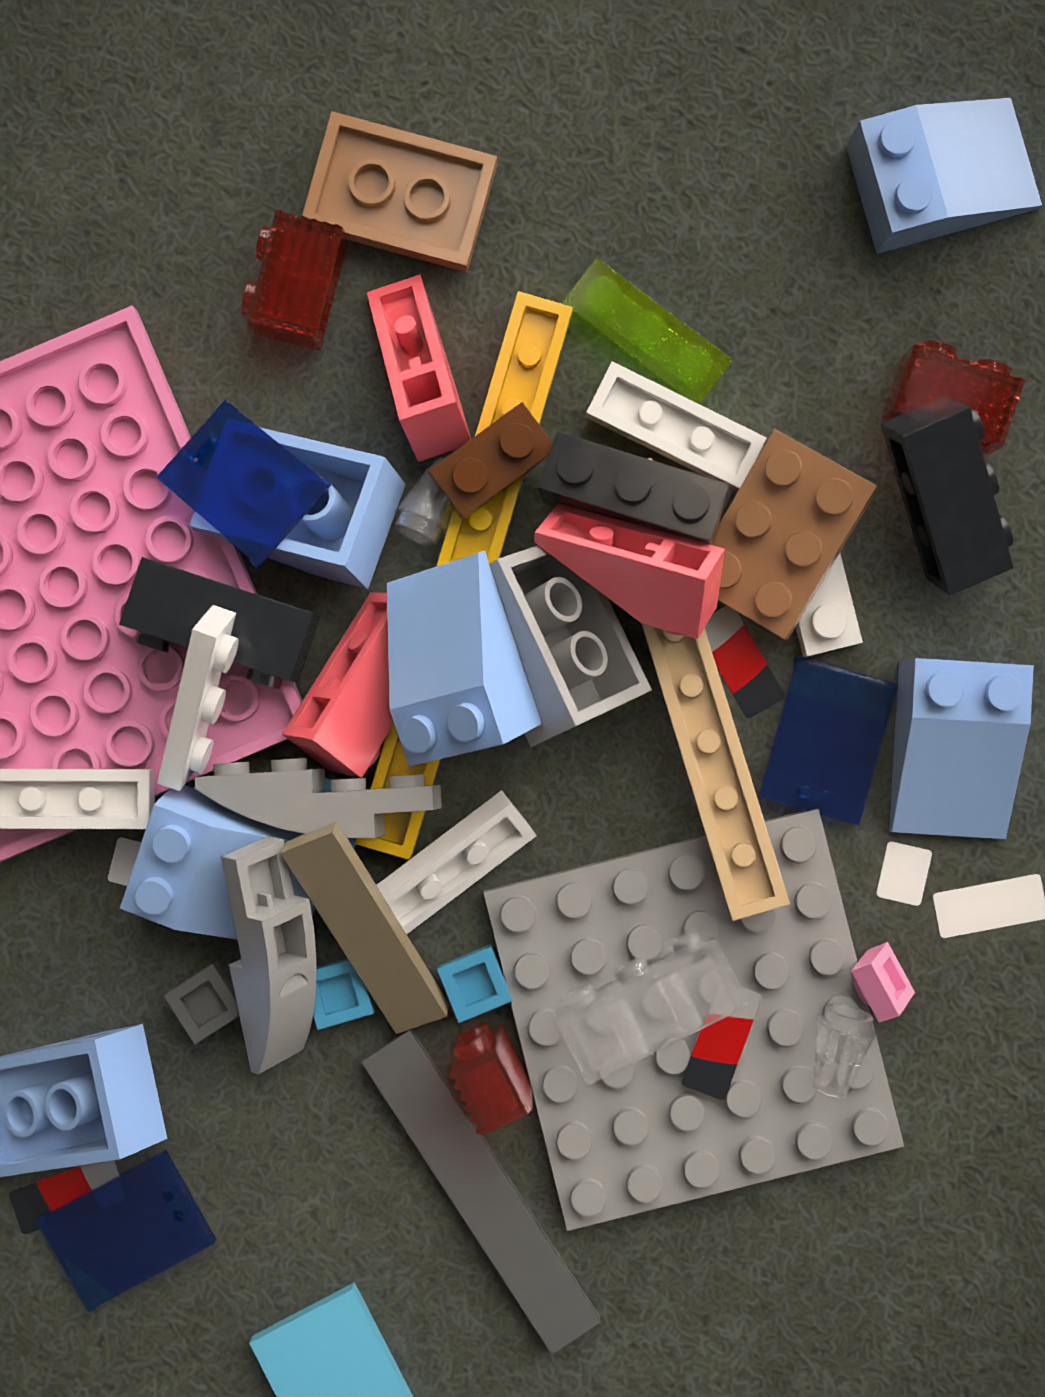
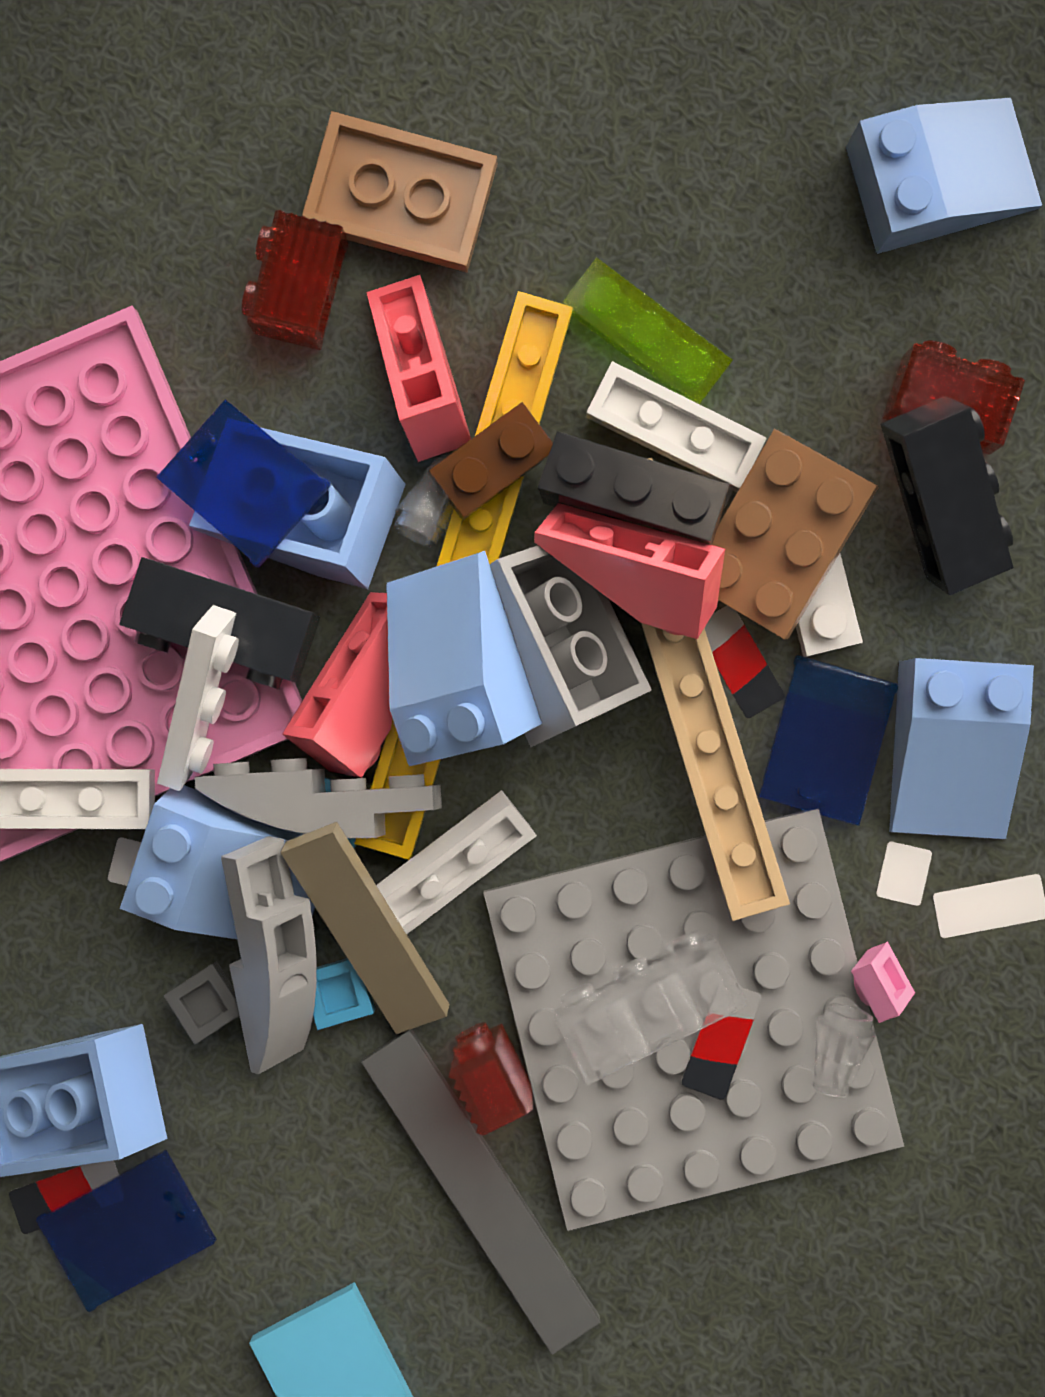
dark azure plate [437,944,513,1023] -> none

